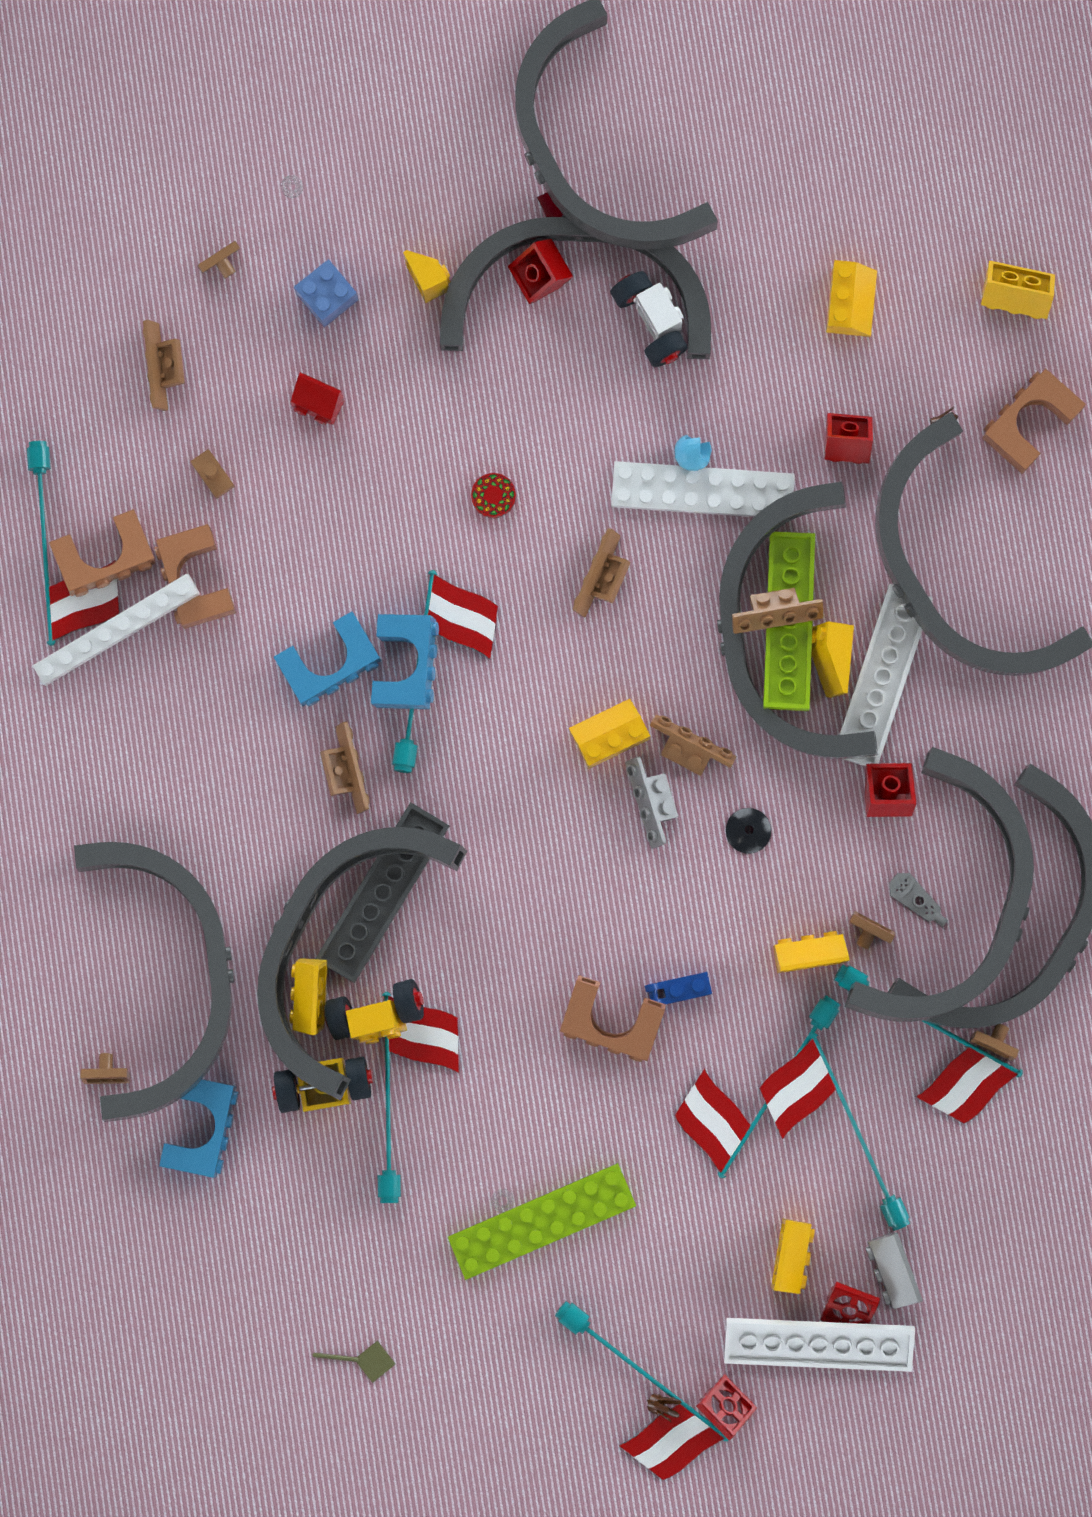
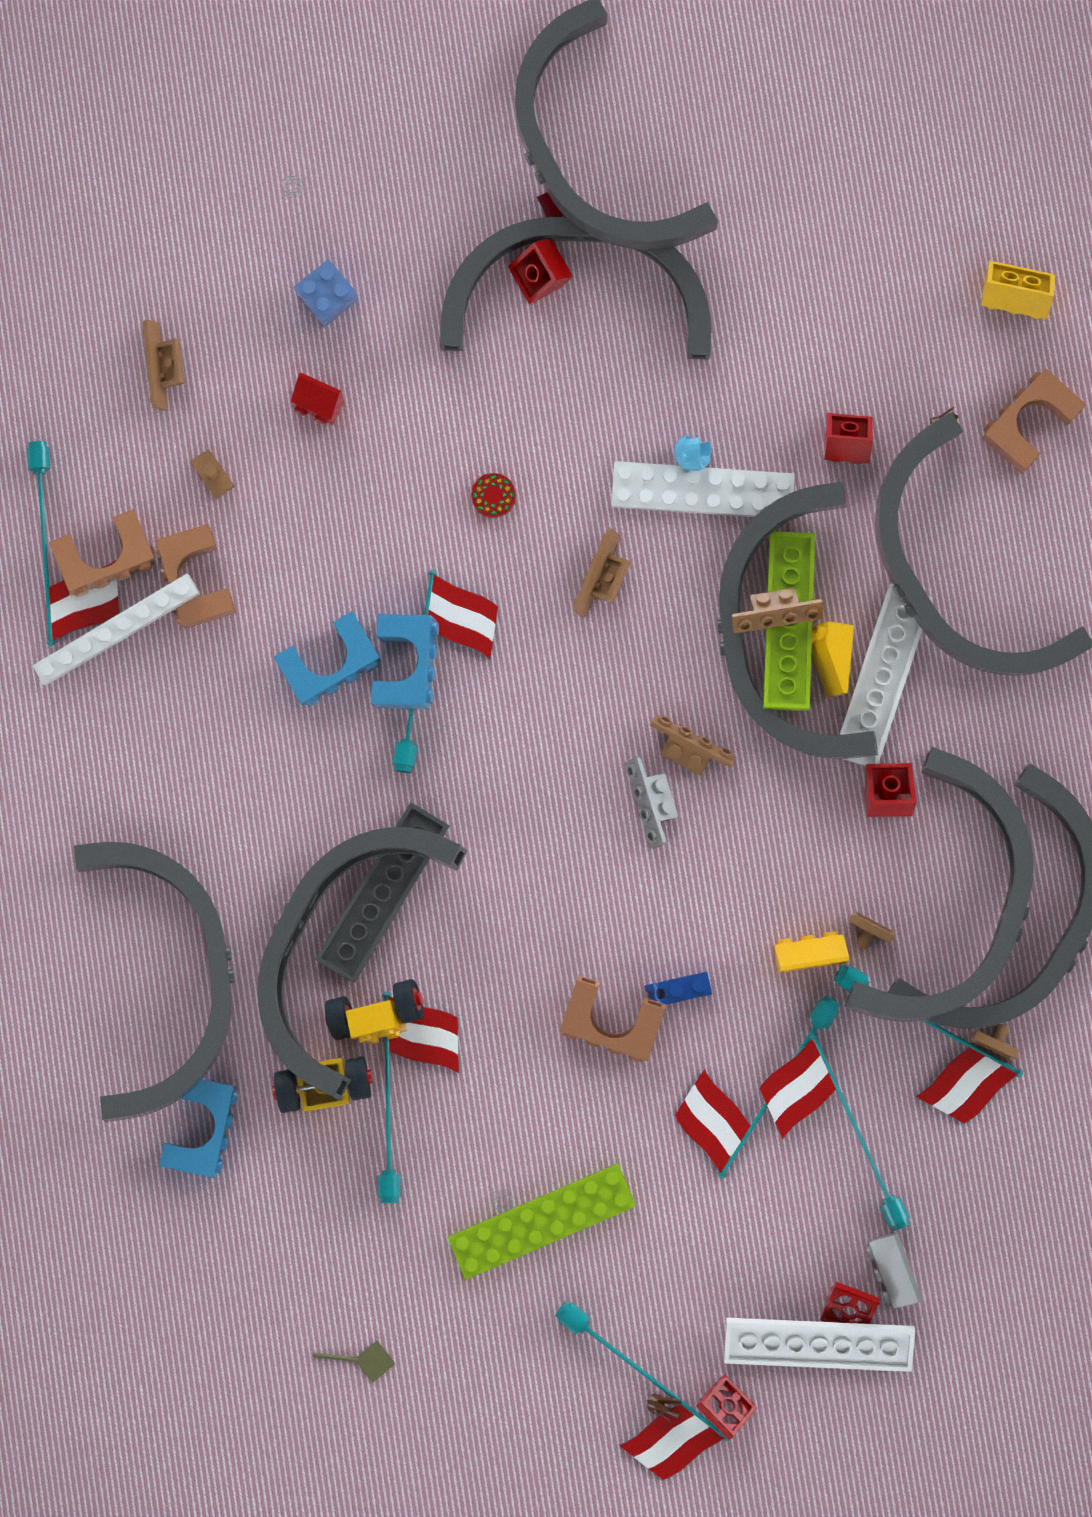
medium nougat tile [80,1053,130,1084] -> none
medium nougat tile [197,241,240,279] -> none
yellow slope [289,958,327,1035] -> none
medium nougat bracket [320,721,370,814] -> none
yellow slope [403,250,451,303] -> none
yellow slope [569,699,650,769] -> none
brick [610,271,688,367] -> none
black dish [726,808,771,854] -> none
yellow slope [771,1218,815,1294] -> none
yellow slope [826,260,877,337] -> none
light grey piece [889,873,948,927] -> none

